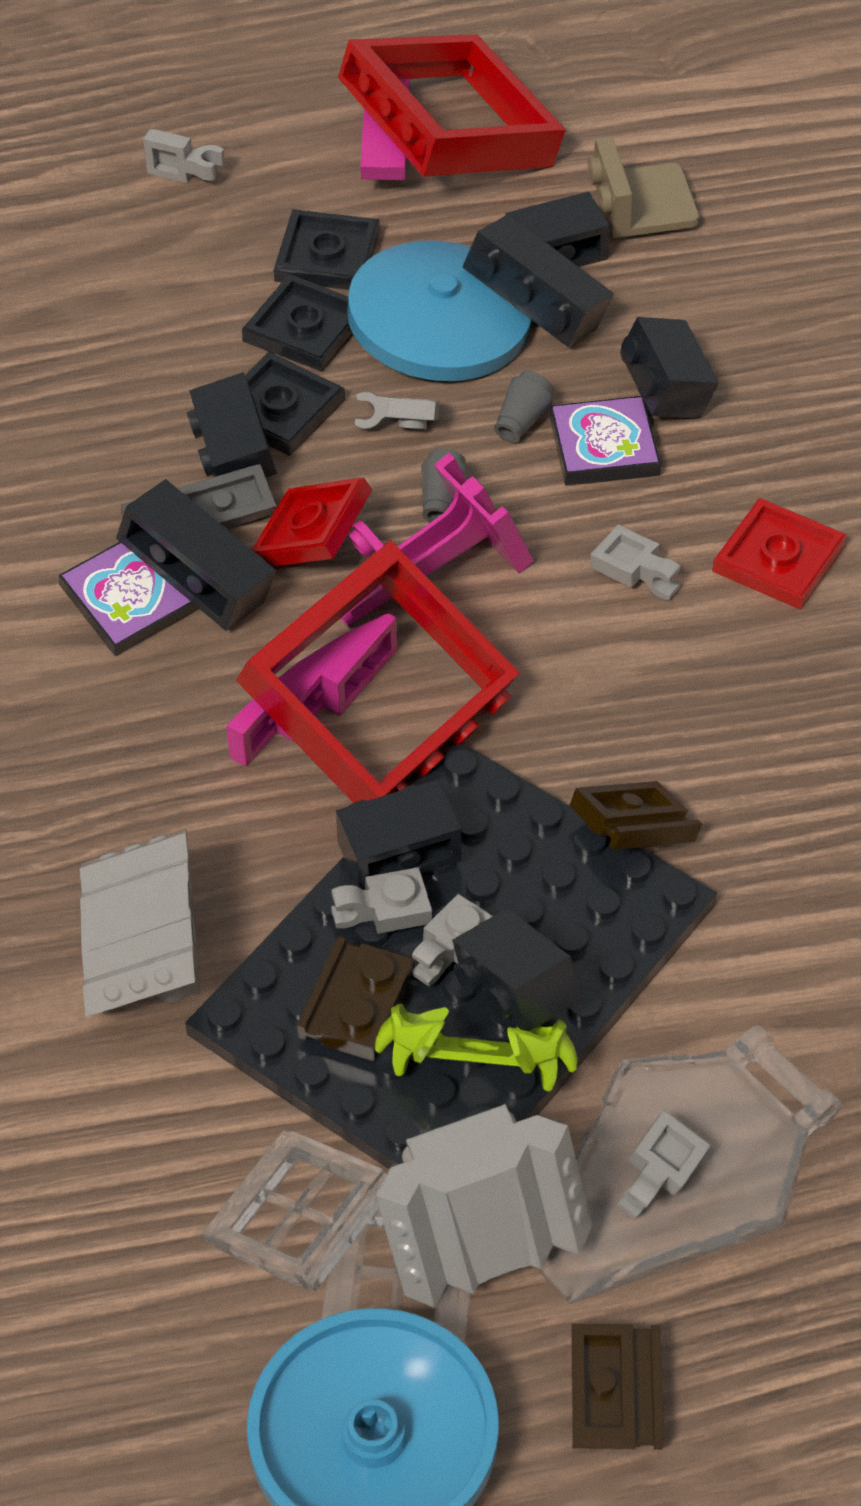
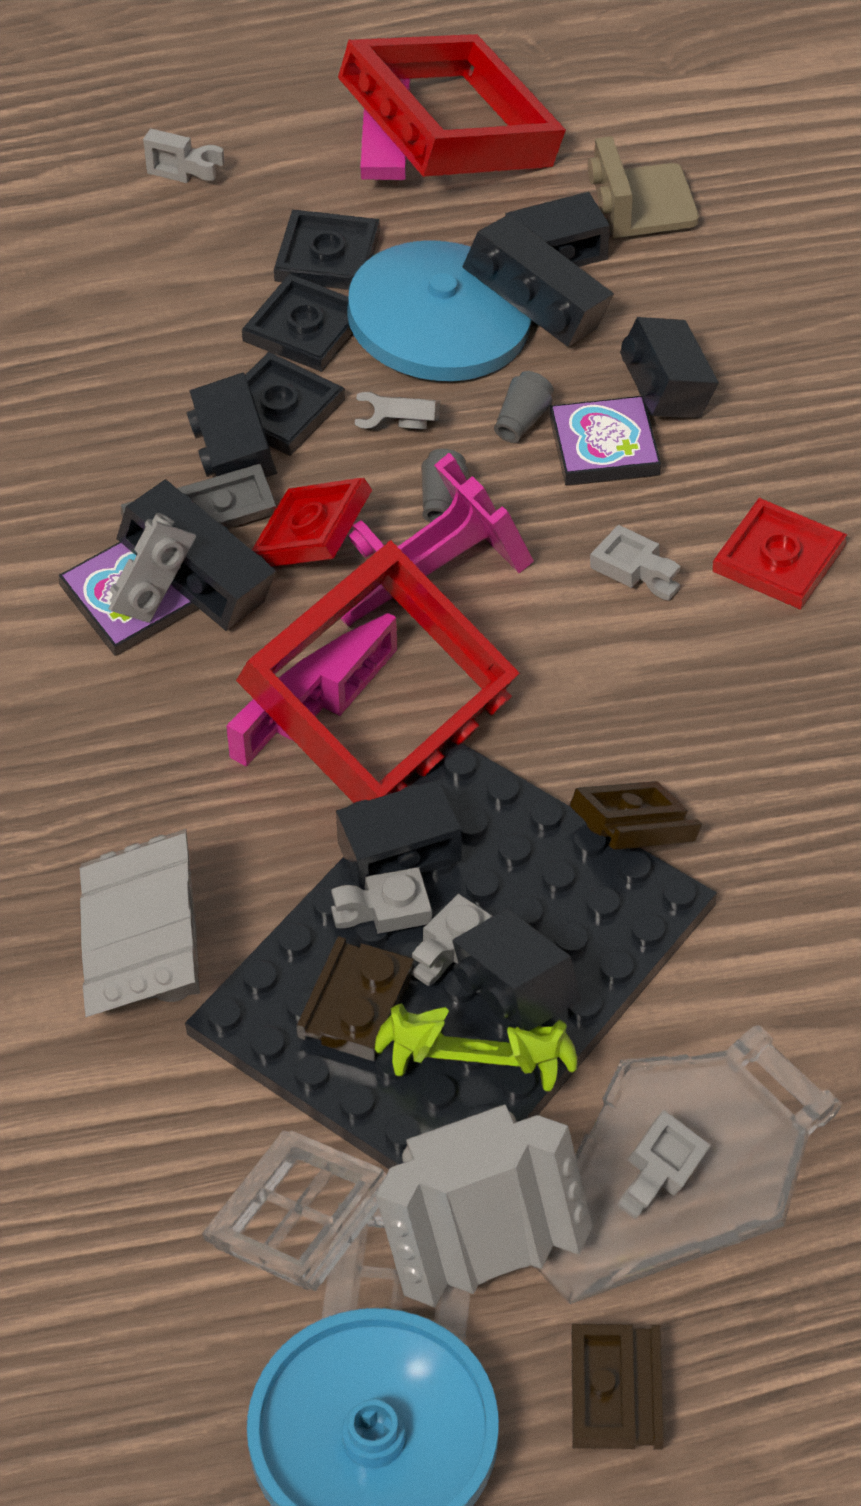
none -> light grey hinge [108,513,196,623]

